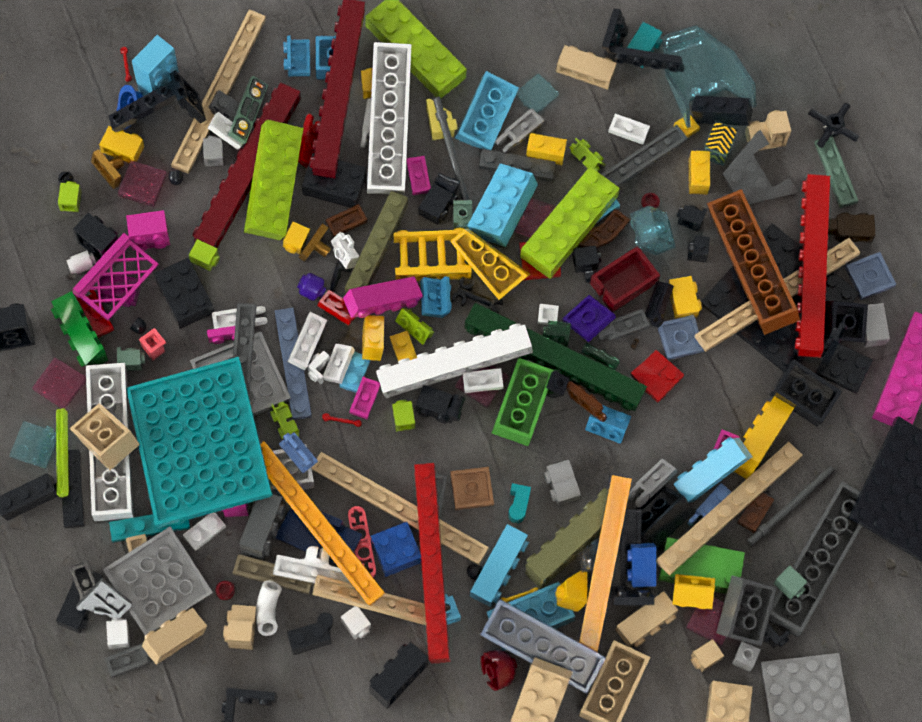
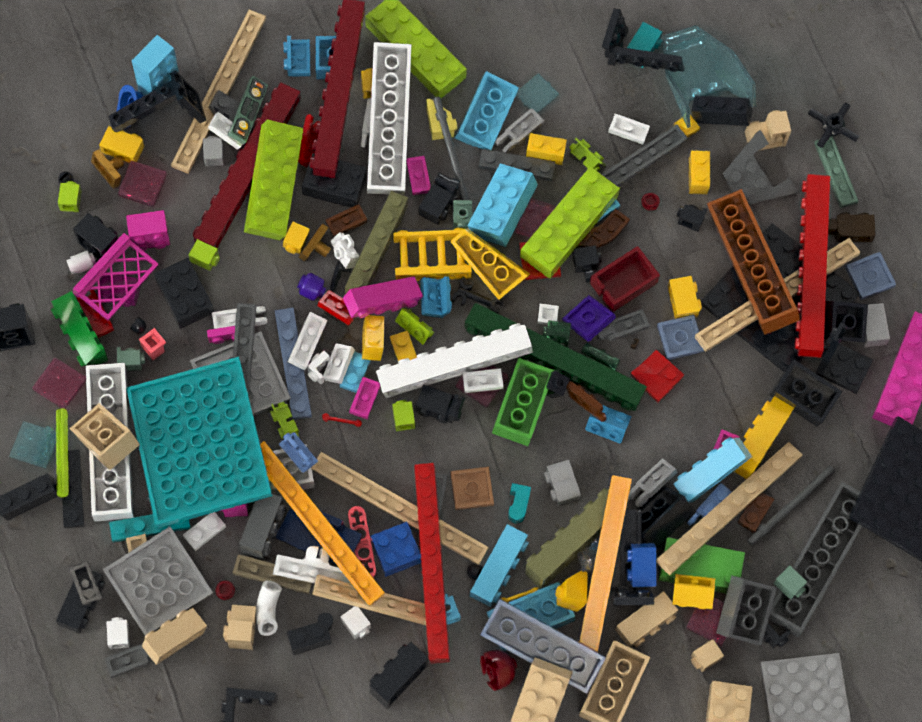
wing [76,578,132,619] -> none
red hinge [120,47,132,82] -> none
black hinge [168,171,183,185] -> none
tan brick [556,45,617,89] -> none
clear light blue brick [630,205,676,255] -> none
black hinge [645,281,674,328] -> none
black brick [687,235,710,263] -> none
piece [704,121,738,166] -> none
light grey brick [732,641,761,672] -> none

